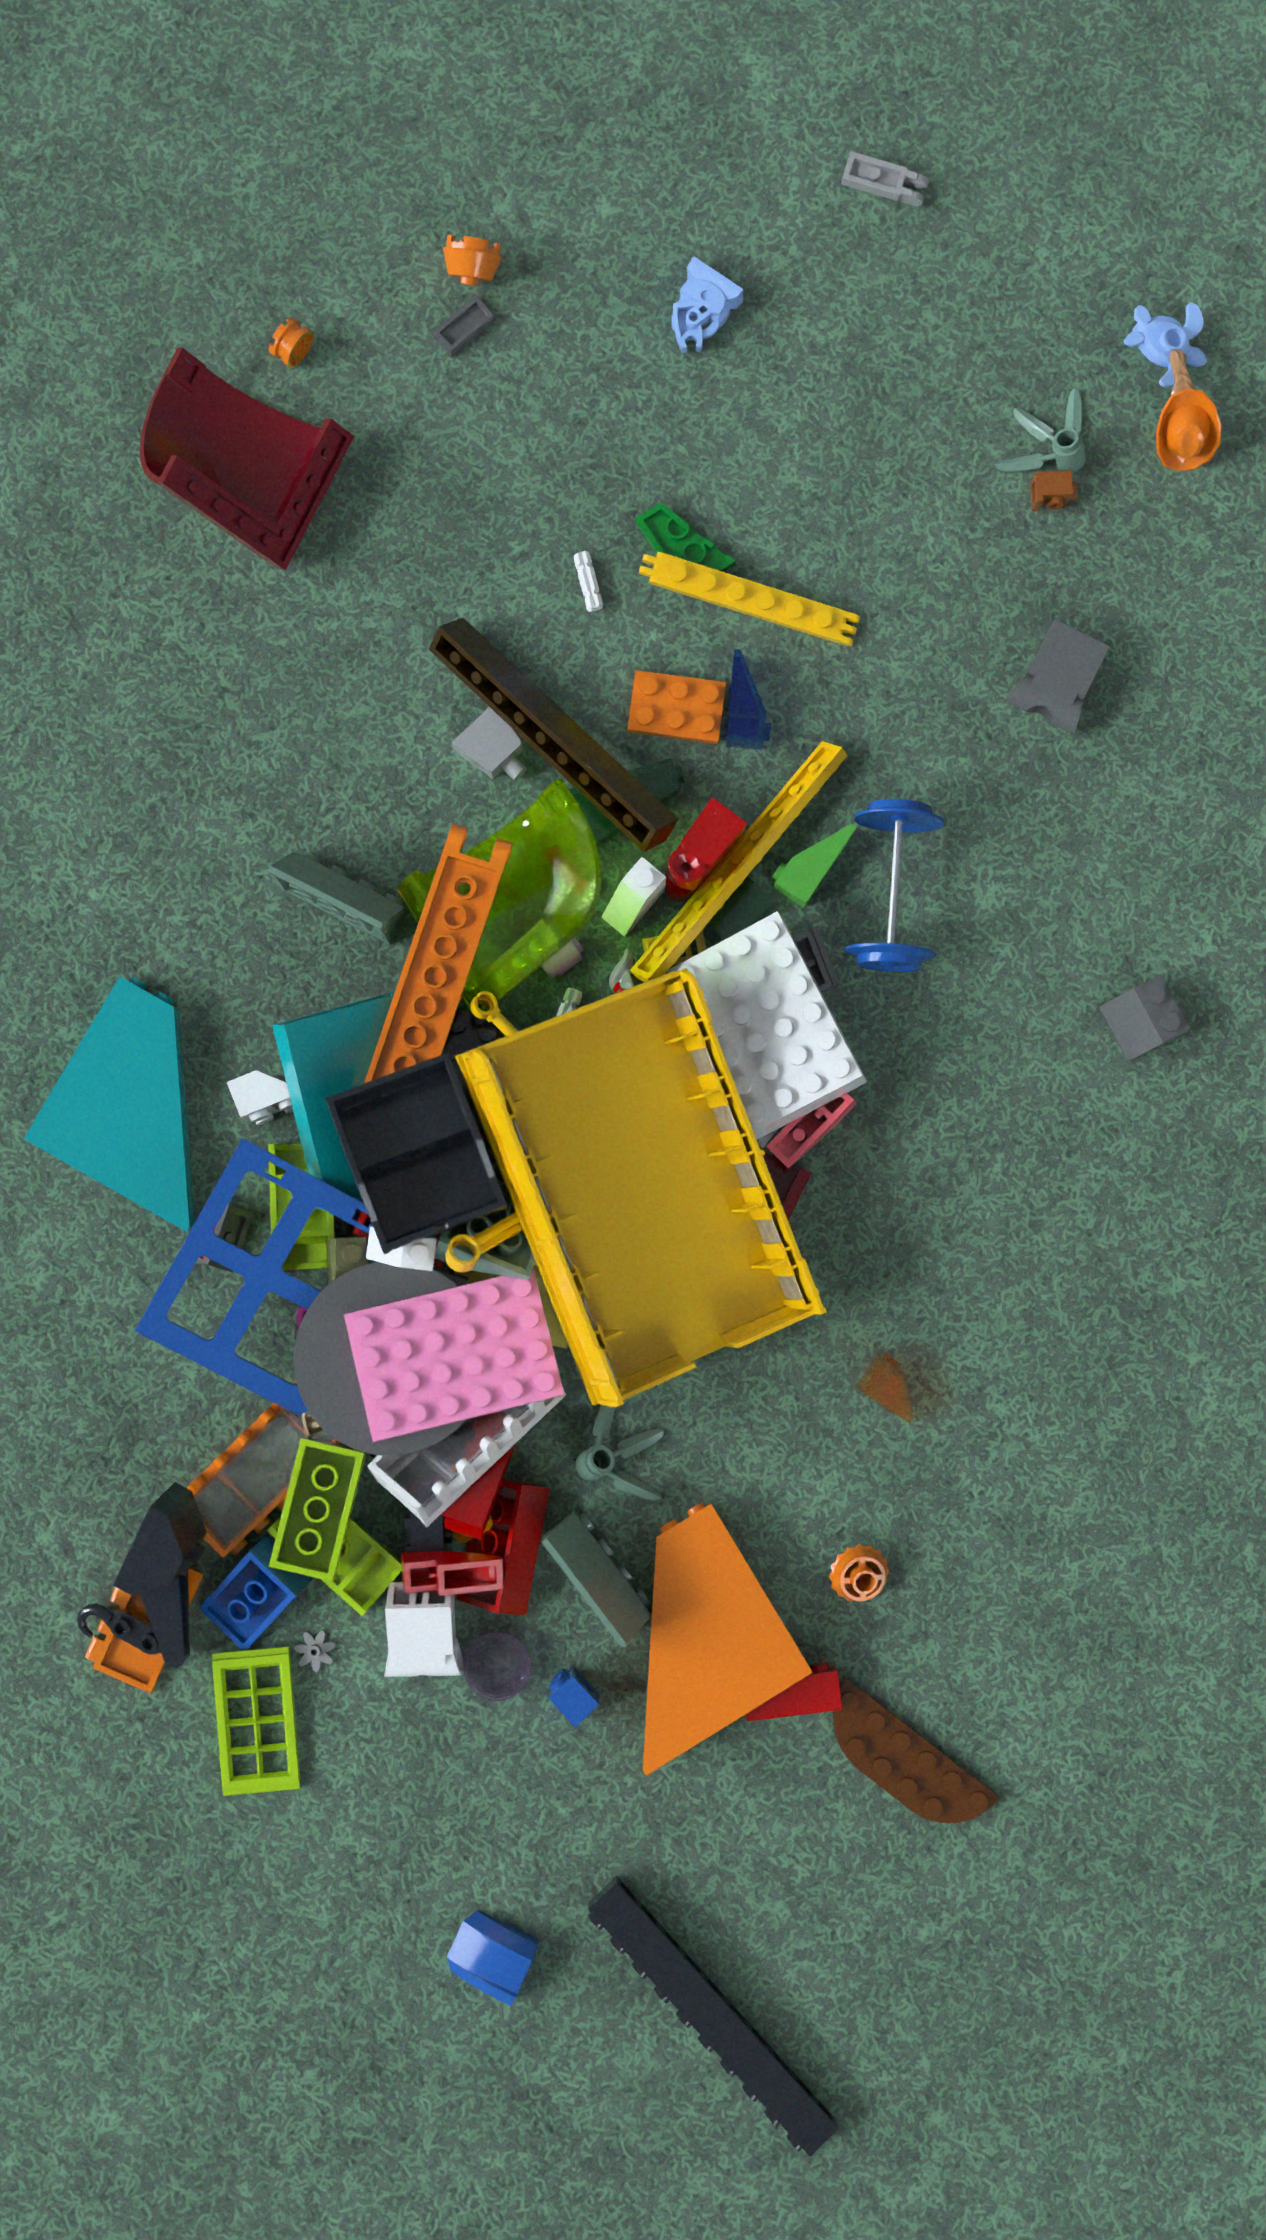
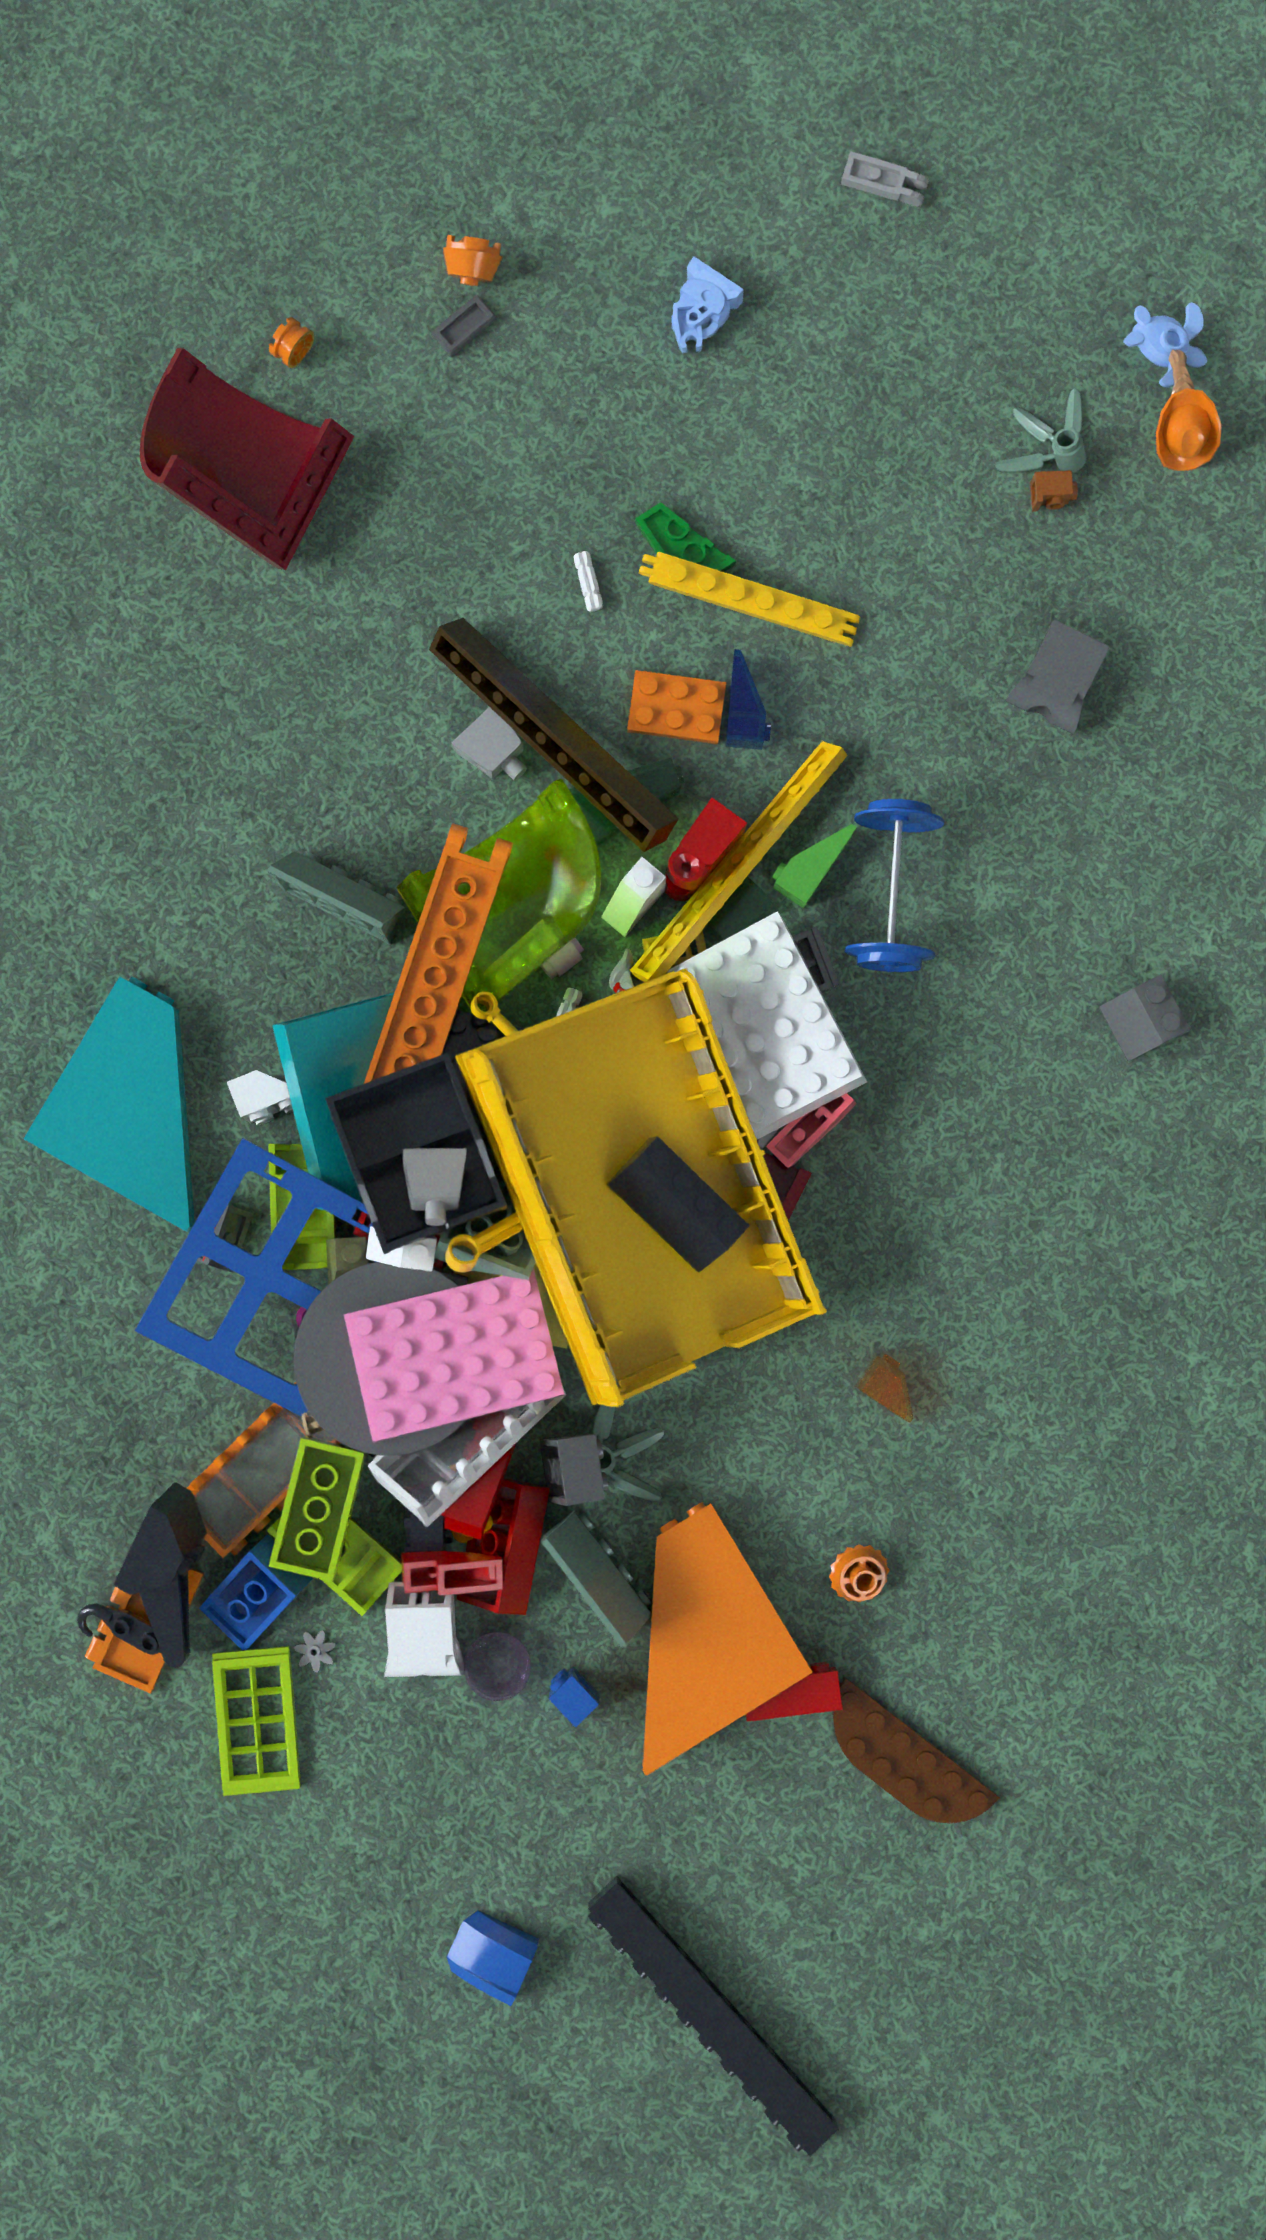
none -> light grey torso [403,1149,466,1226]
none -> dark grey slope [539,1434,608,1506]
none -> black slope [606,1136,750,1273]

